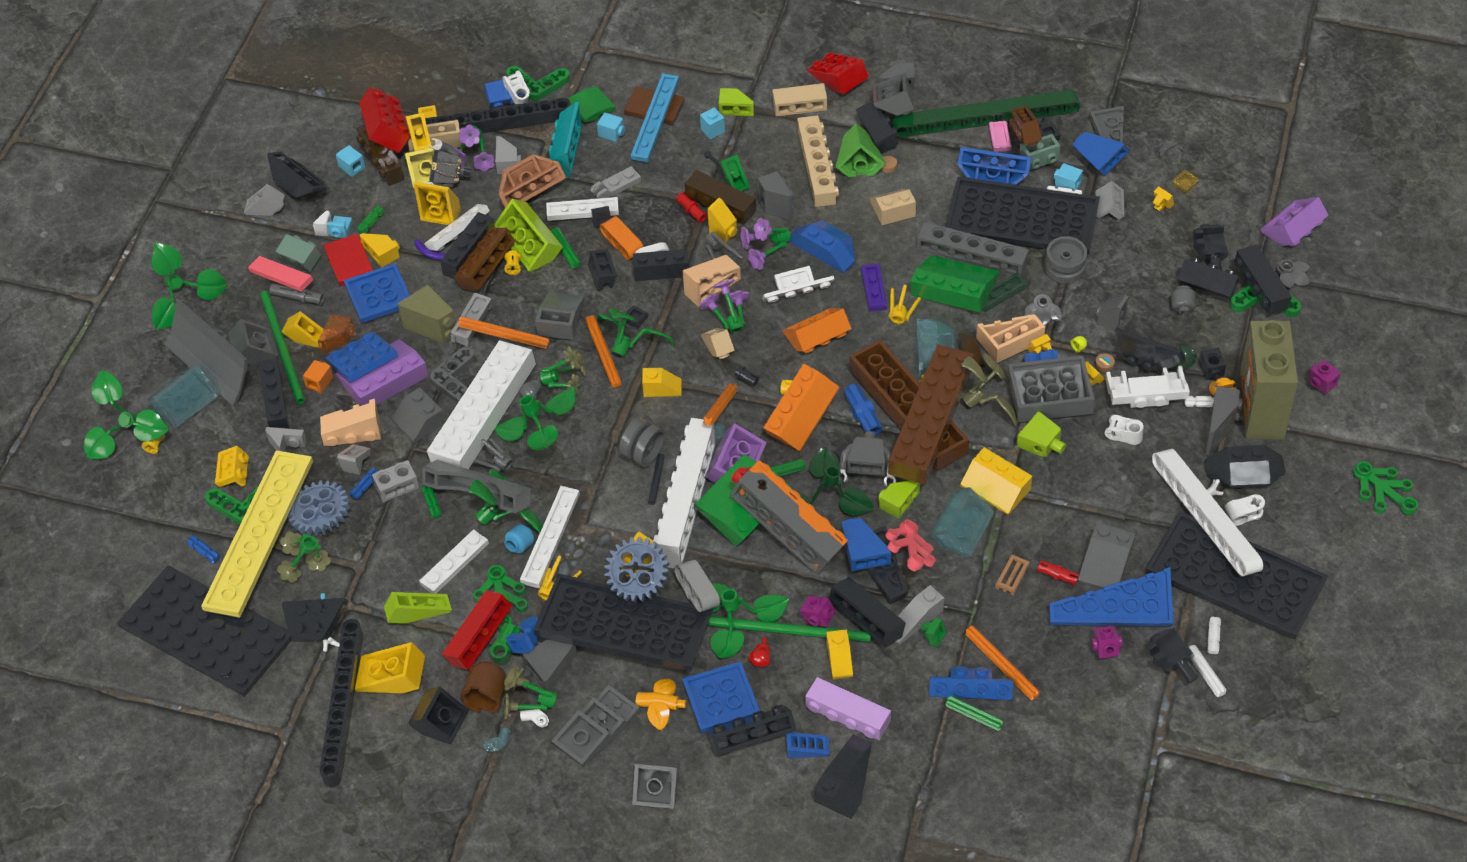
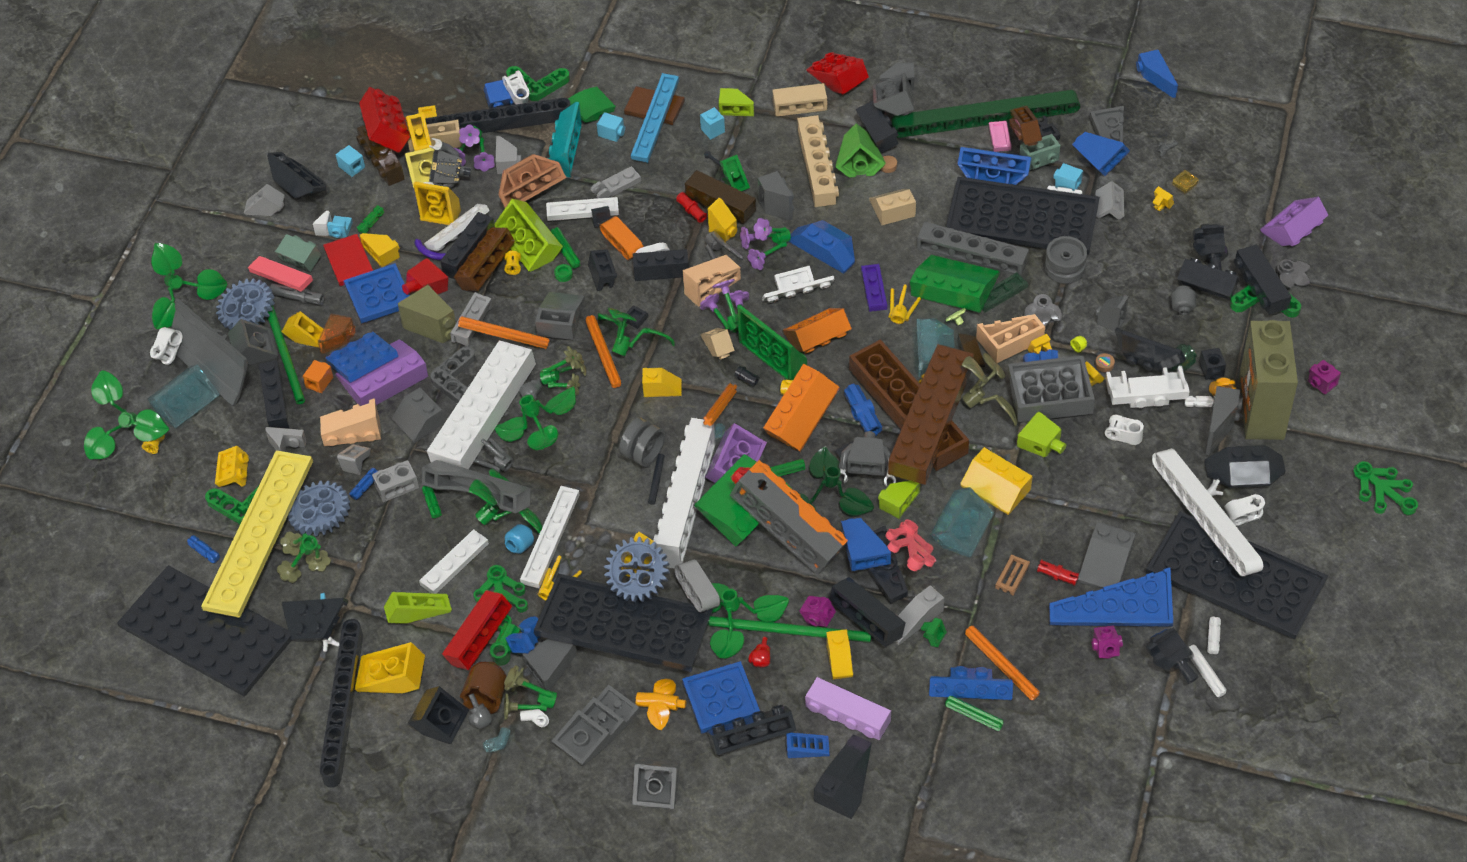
none -> white piece [150,327,183,365]
none -> sand blue gear [216,278,275,330]
none -> red torso [402,258,449,295]
none -> dark grey piece [468,693,492,729]
none -> green tile [554,264,573,282]
none -> green slope [737,305,807,380]
none -> yellowish green plant [945,308,966,326]
none -> blue slope [1136,50,1178,98]

